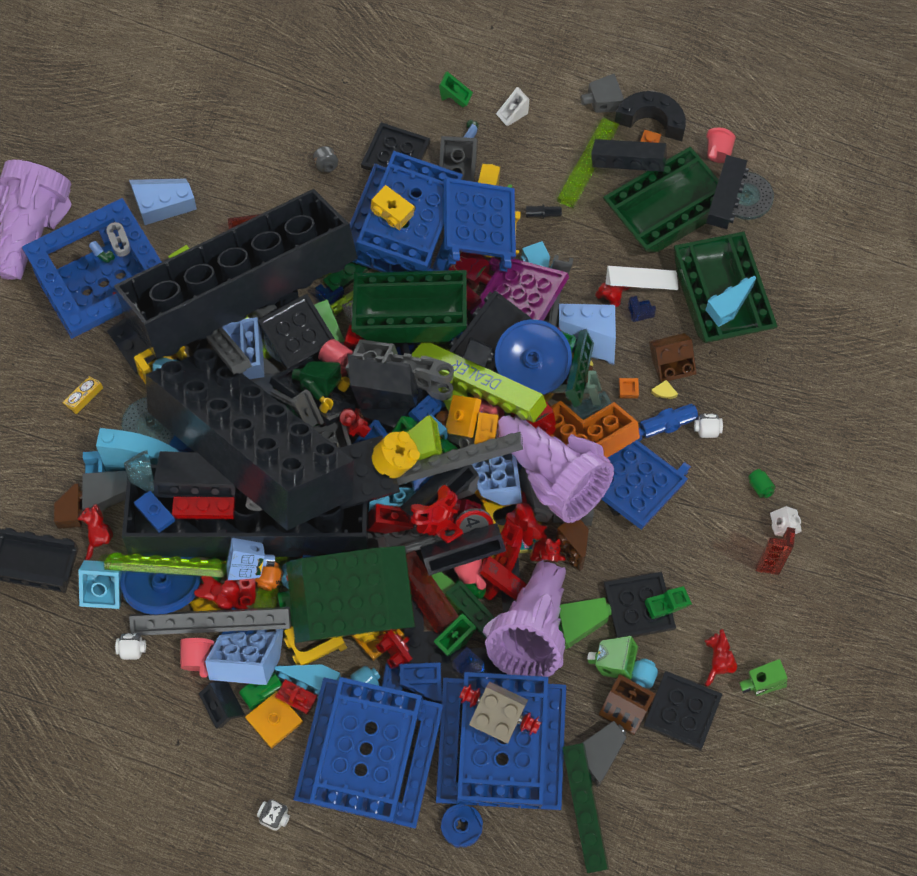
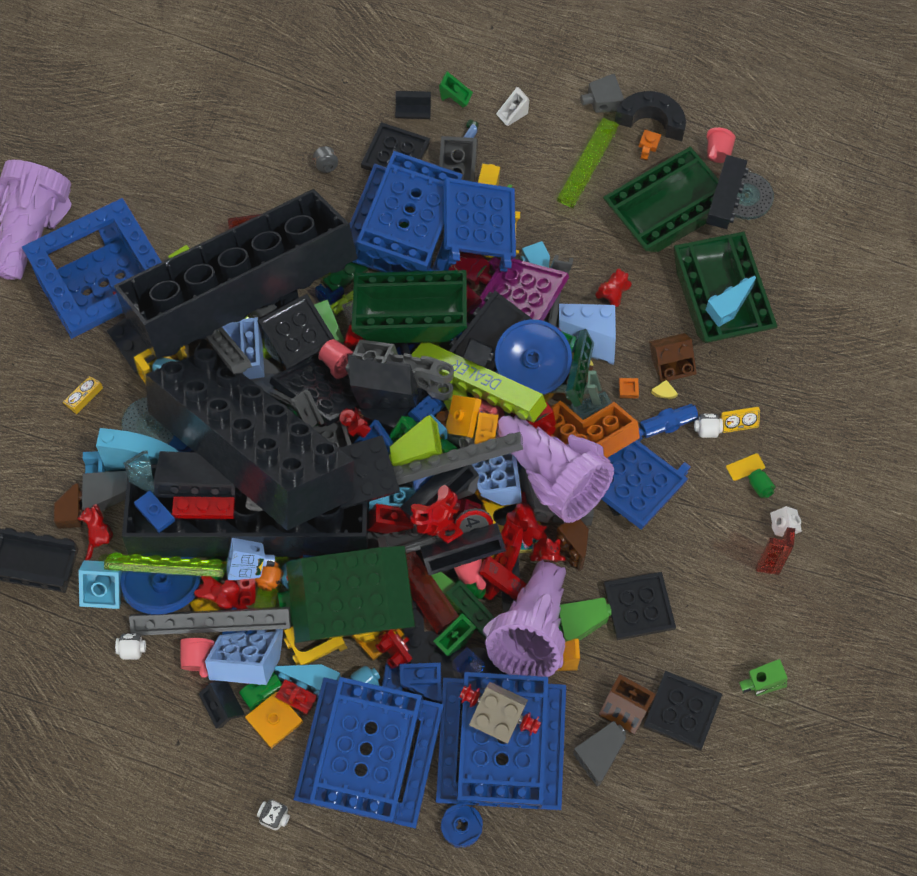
arm [89,241,115,263] -> none
light grey beam [106,222,131,257] -> none
light blue wedge [129,179,197,225] -> none
dark green torso [292,361,350,413] -> none
yellow brick [371,185,415,231] -> none
yellow brick [372,431,420,478] -> none
black axle [526,204,562,219] -> none
dark green plate [562,743,609,874] -> none
bright green torso [588,636,638,680] -> none
black brick [591,139,667,172] -> none
white slope [606,266,678,290] -> none
clear blue panel [628,296,656,322] -> none
medium azure head [631,658,658,689] -> none
green slope [644,586,692,619] -> none
red animal [705,629,738,687] -> none
none -> black panel [395,91,431,119]
none -> light orange slope [556,639,580,671]
none -> slope [720,407,760,433]
none -> yellow sticker [726,453,765,481]

